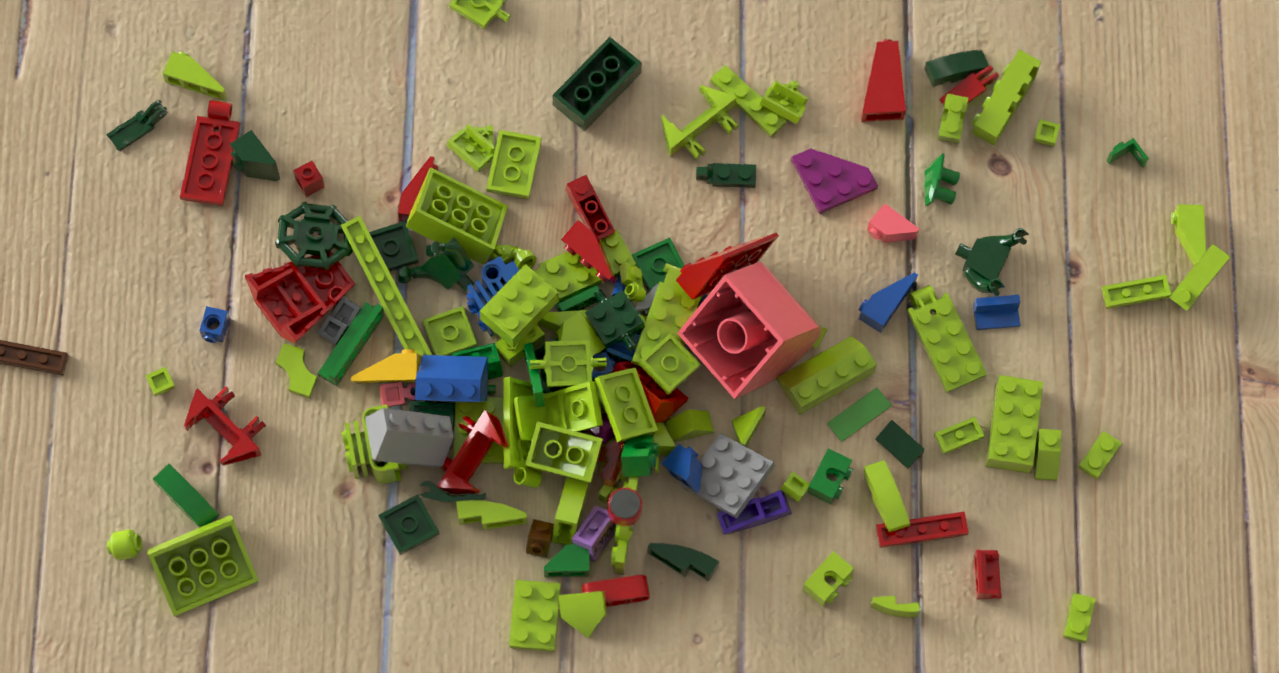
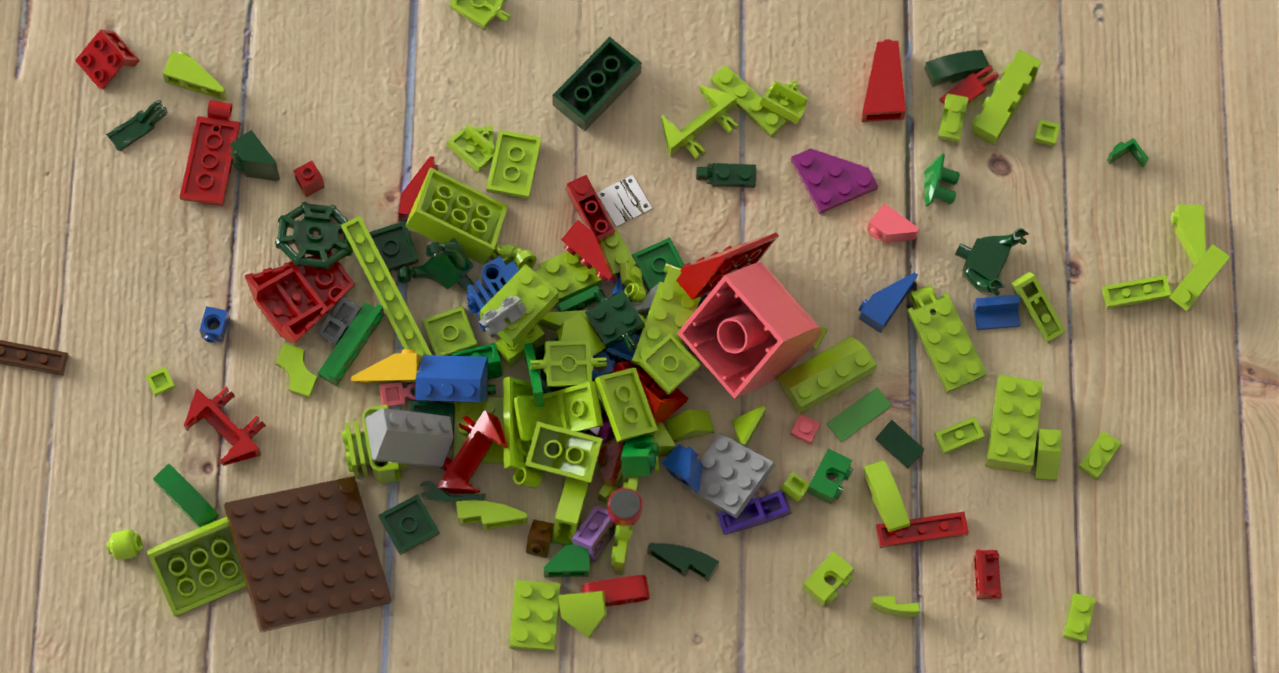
none -> red bracket [75,30,140,90]
none -> reddish brown plate [224,476,392,633]
none -> light grey hinge [480,296,527,336]
none -> white sticker [597,175,652,227]
none -> coral plate [791,414,821,445]
none -> lime slope [1010,272,1066,342]

